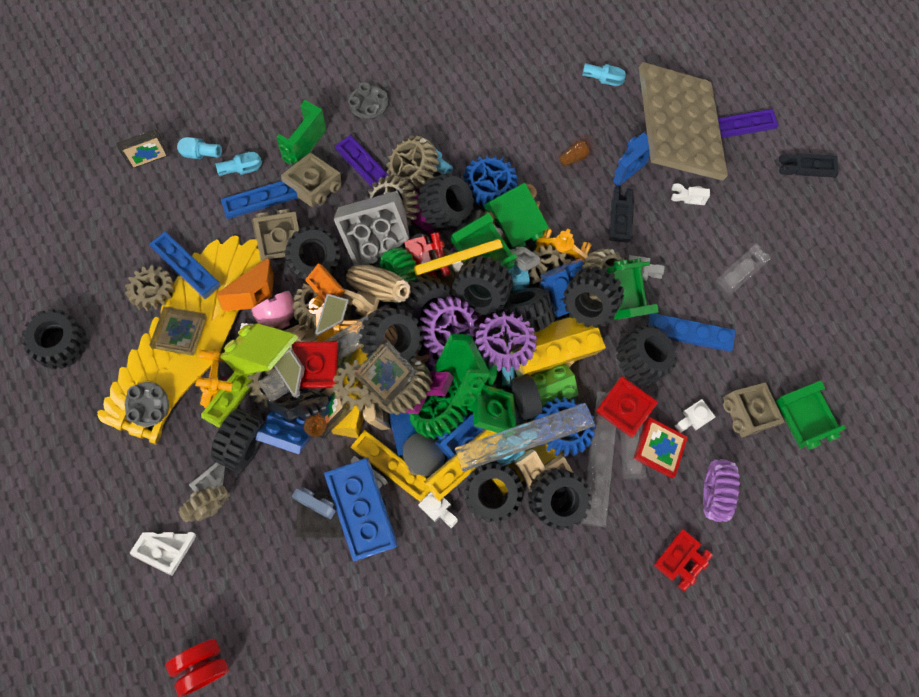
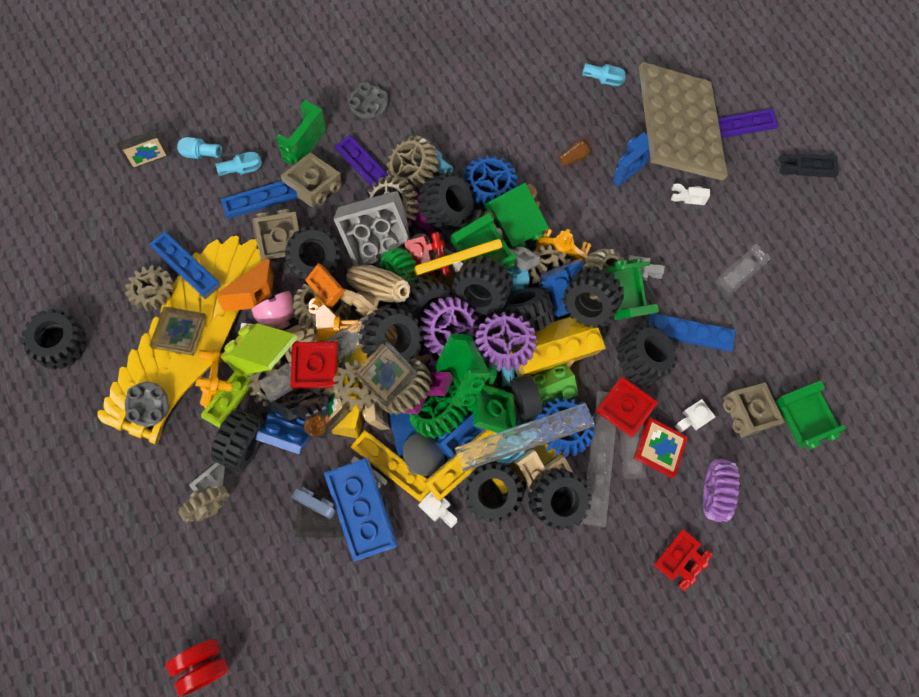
white wing [130,532,196,576] -> none
olive tile [274,349,305,398] -> none
olive tile [315,294,349,335] -> none
black hinge [608,187,633,243] -> none

